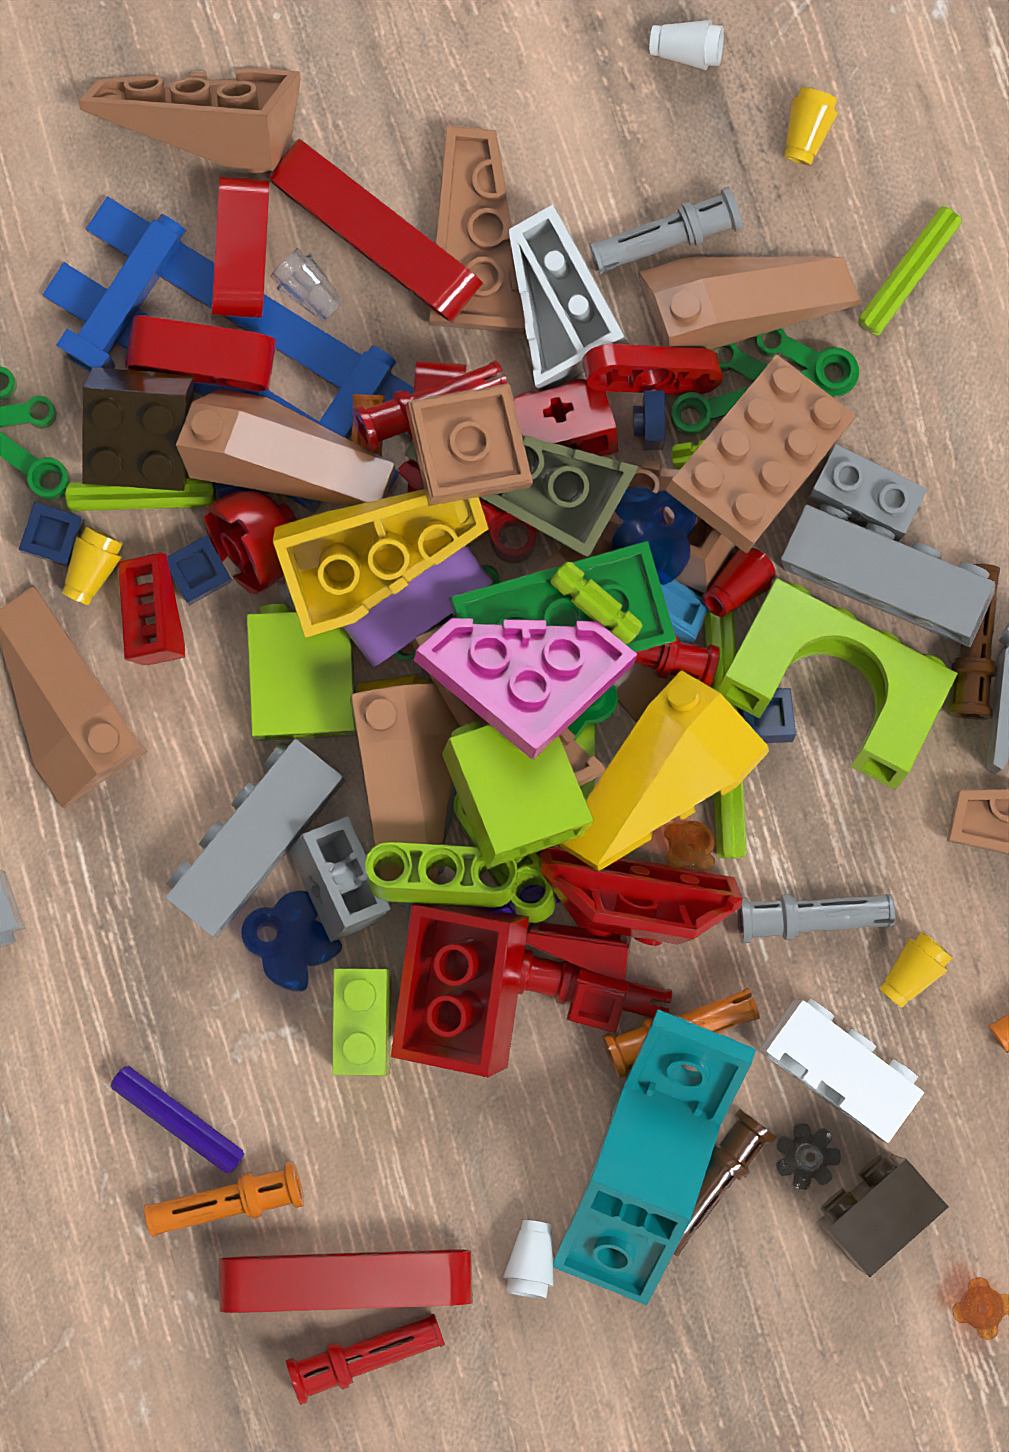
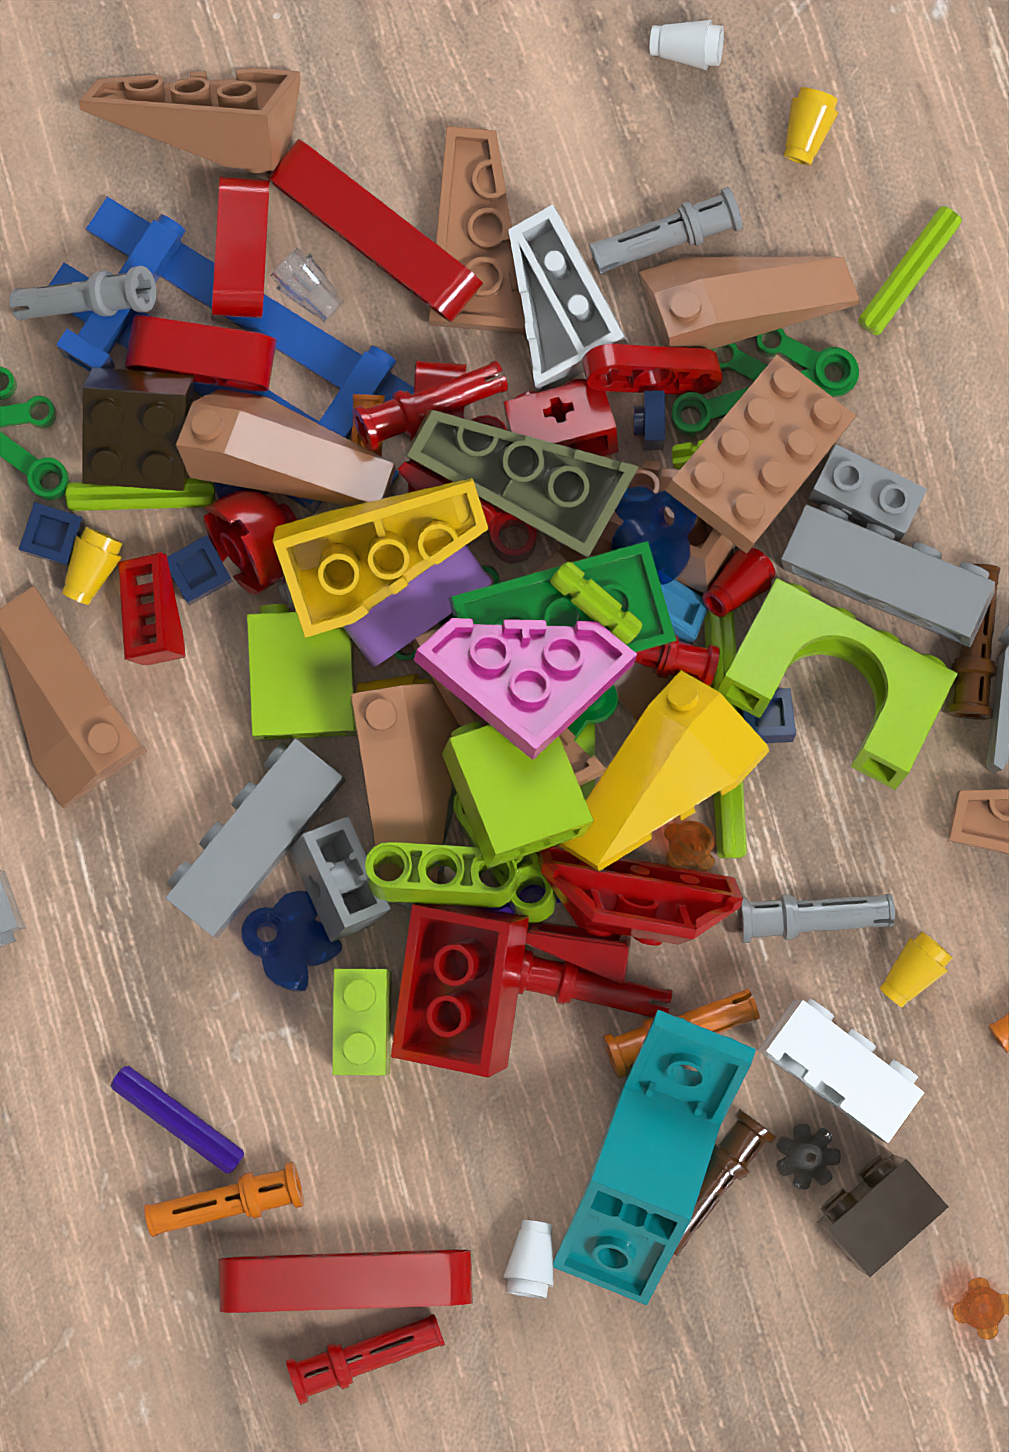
nougat tile [406,384,533,506] -> none
red tile [566,969,630,1033] -> none
none -> light grey pin [9,266,156,321]

